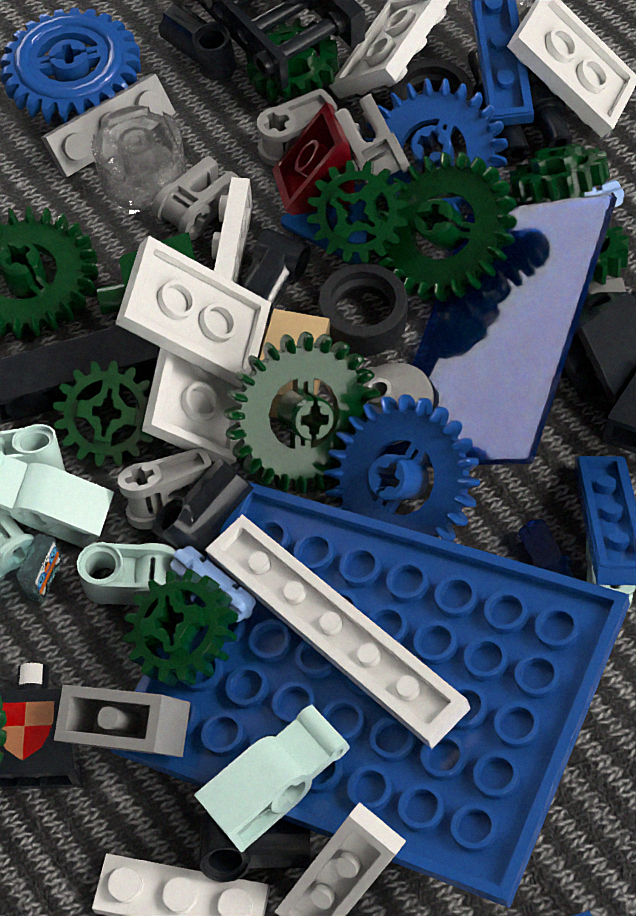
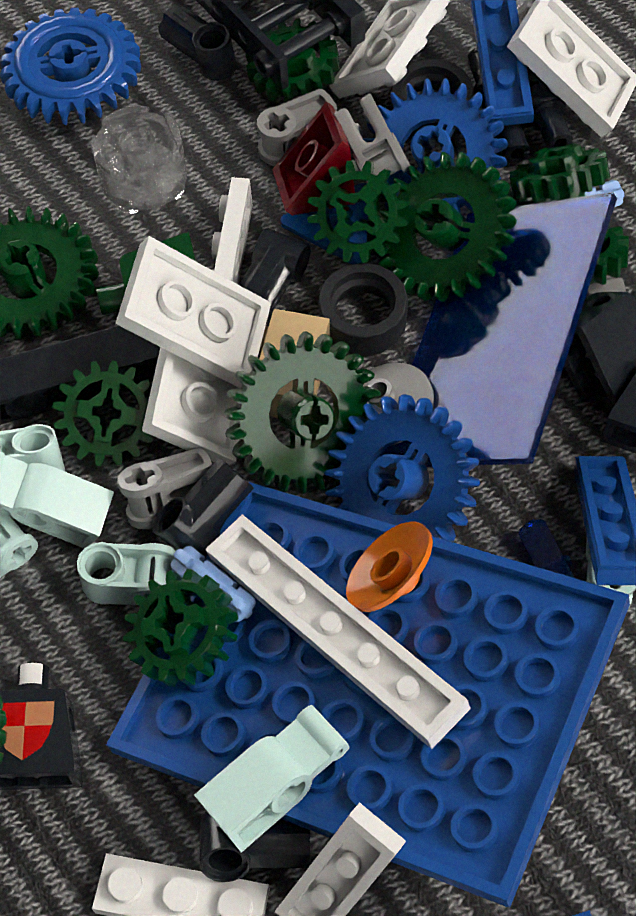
clear light blue tile [16,533,63,603] -> none
light grey plate [41,74,176,177] -> none
light grey brick [54,685,191,758] -> none
light grey piece [152,156,240,240] -> none
none -> orange dish [346,521,433,612]

